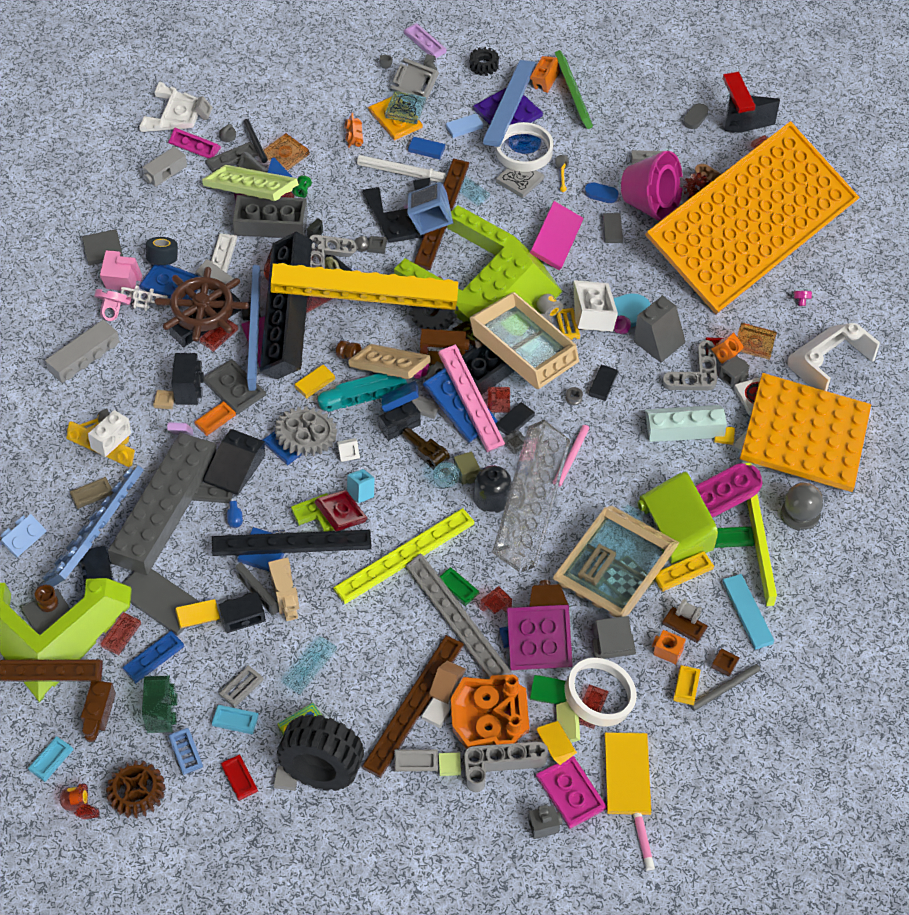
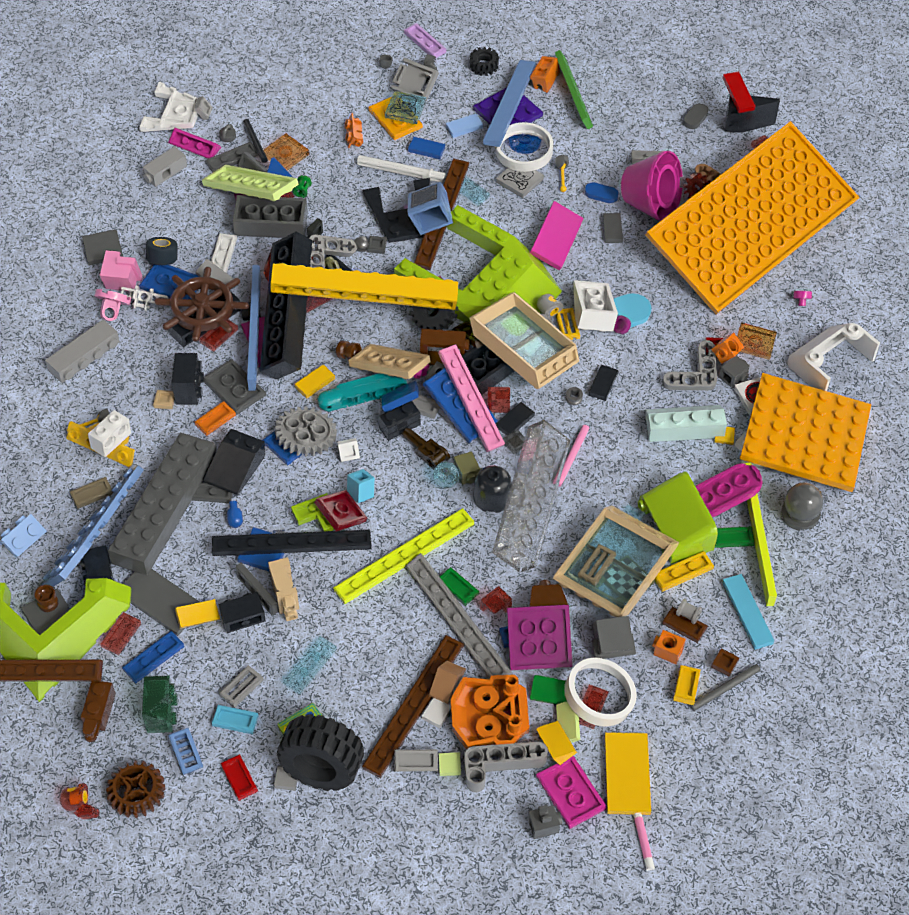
medium azure tile [28,736,74,782] -> none
lavender tile [167,422,193,435] -> none
dark grey slope [634,295,686,363] -> none

